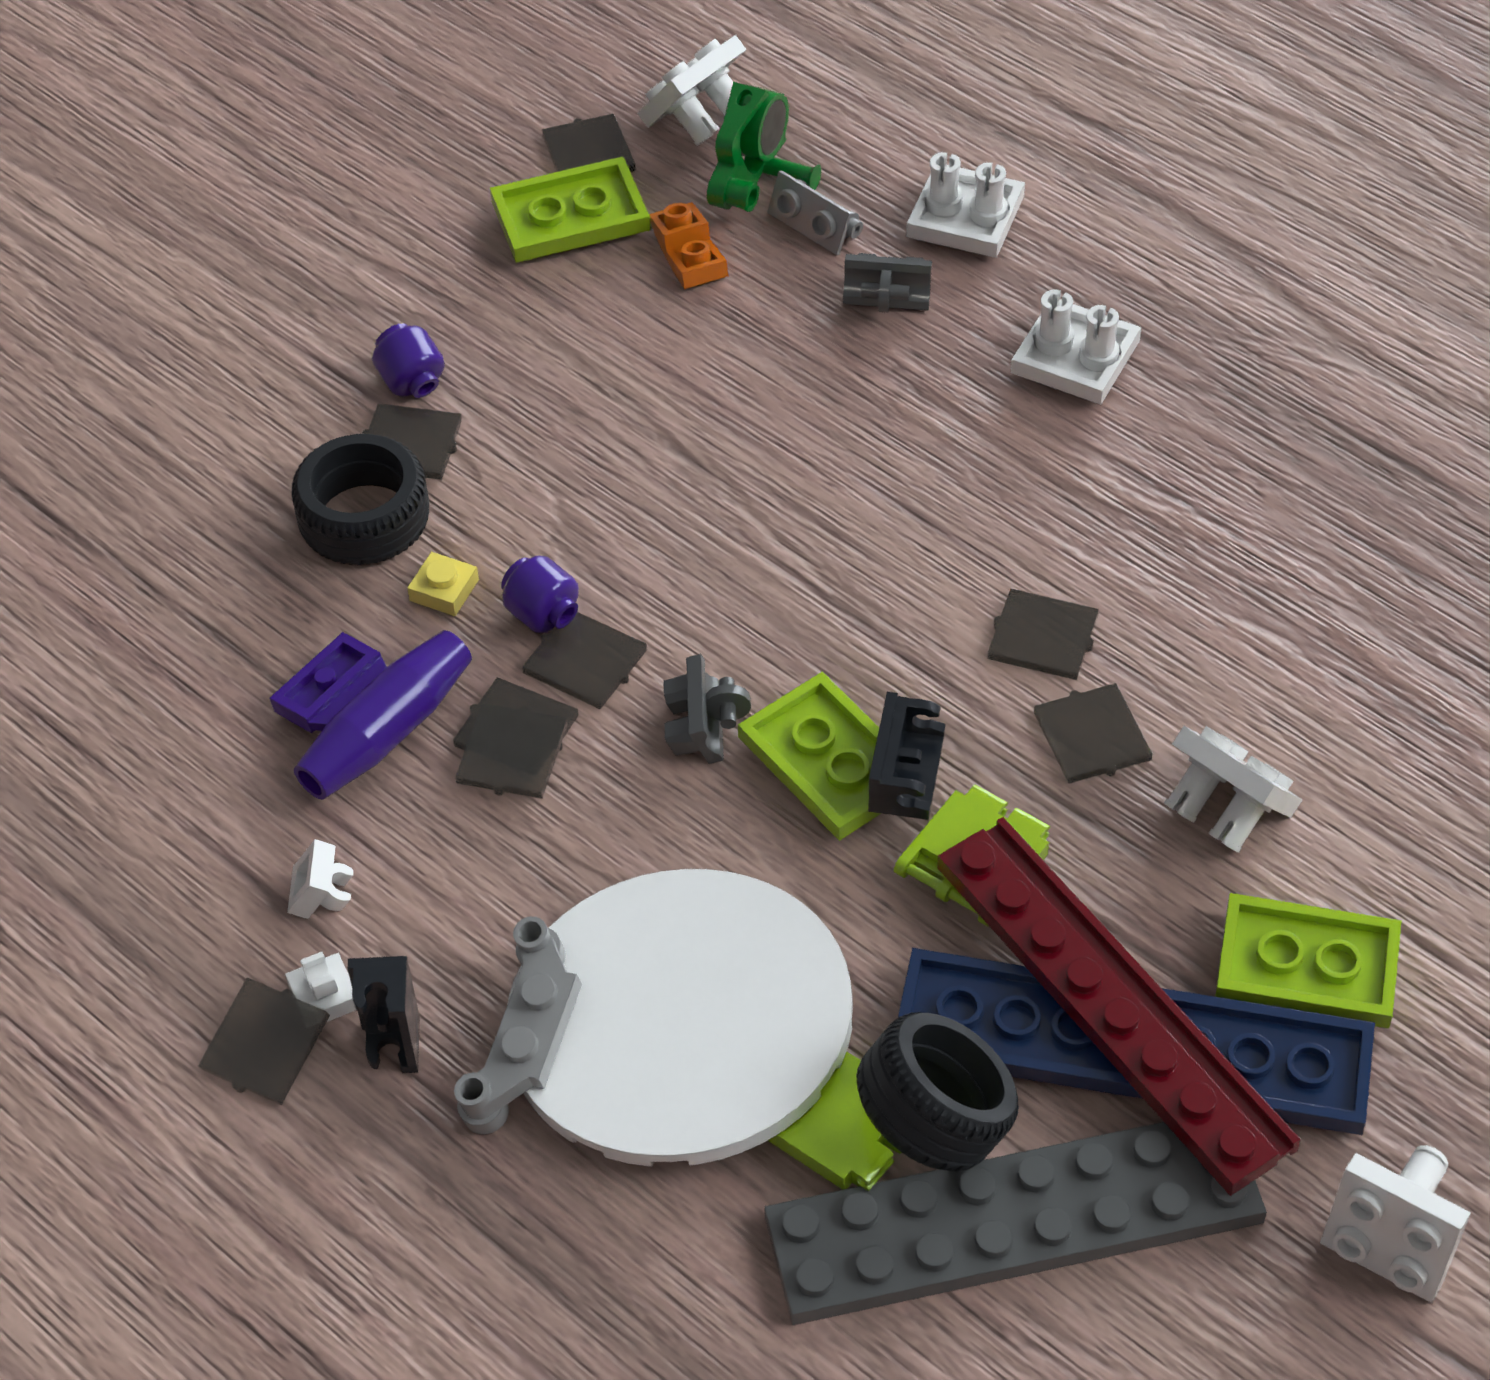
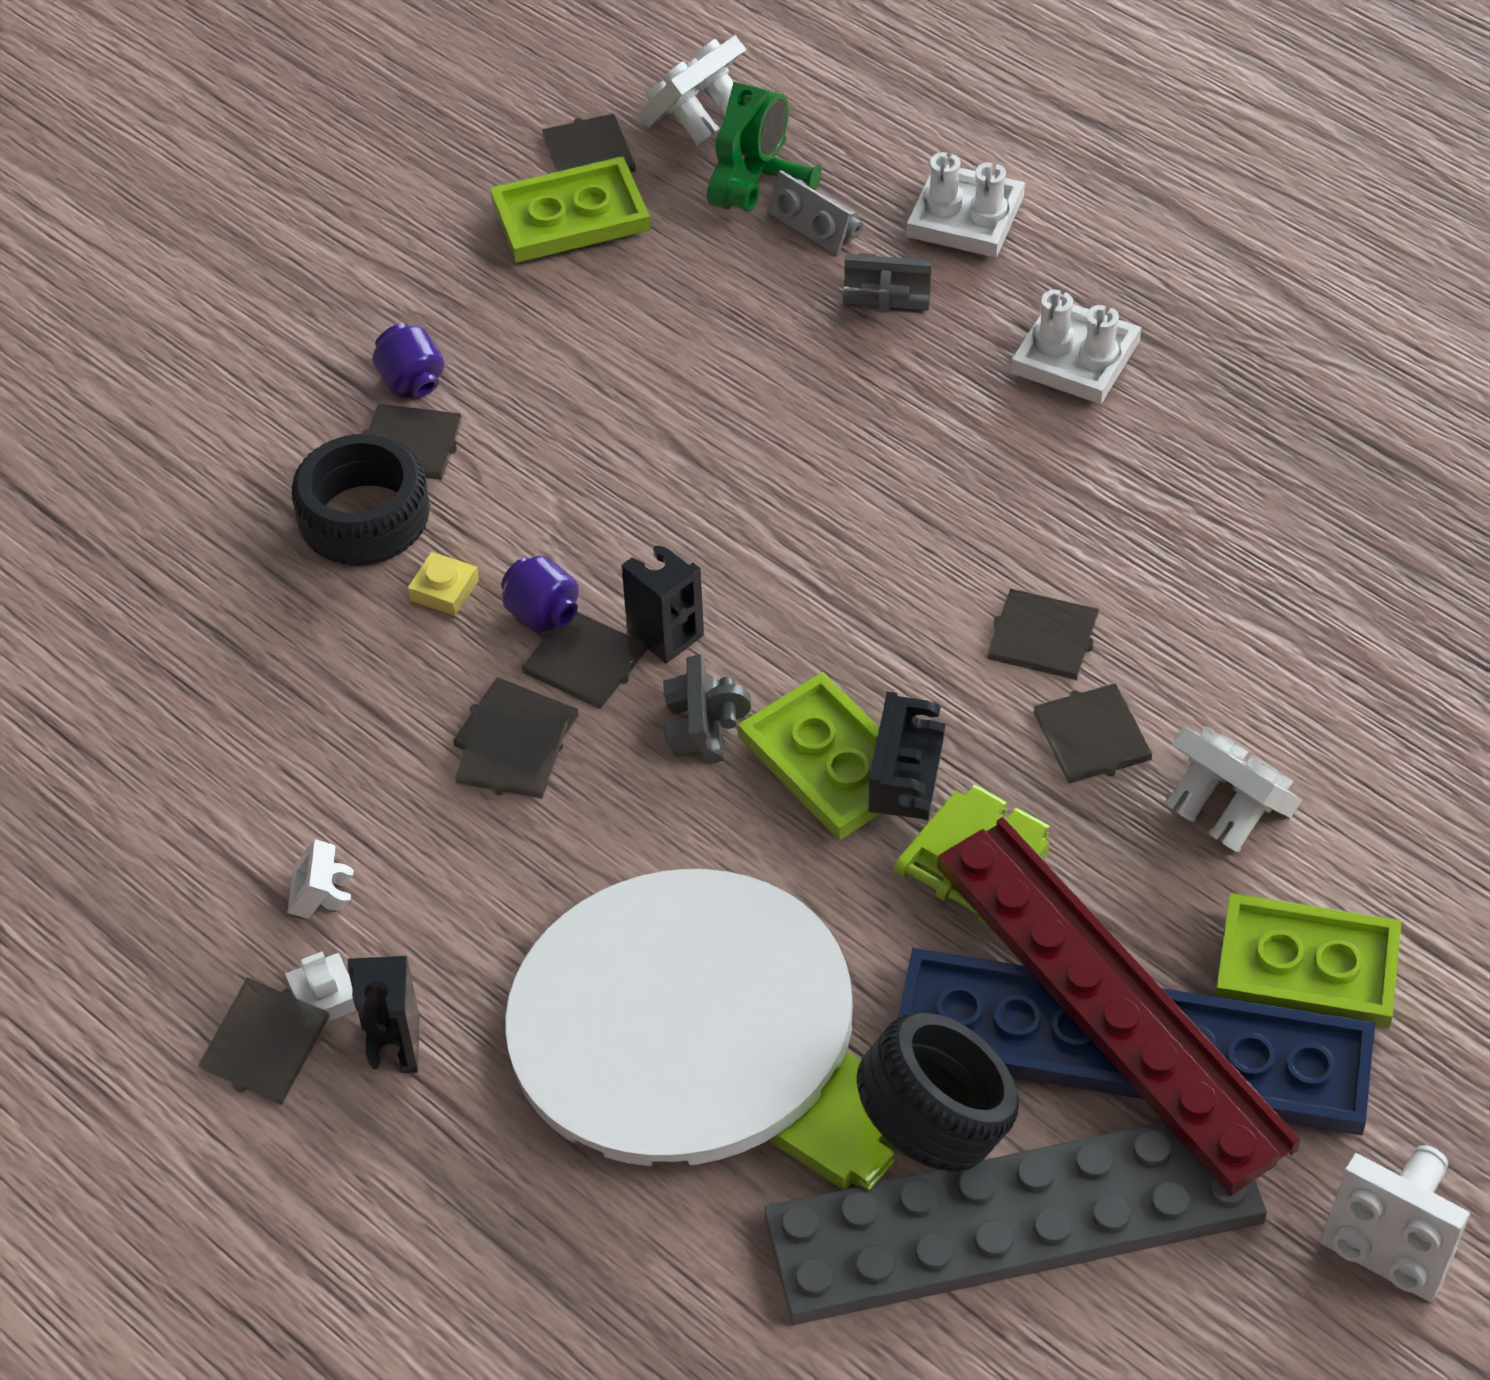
dark purple plate [269,630,472,800] -> none
light grey plate [454,916,582,1134] -> none
orange slope [649,202,729,289] -> none
none -> black hinge [621,546,704,664]

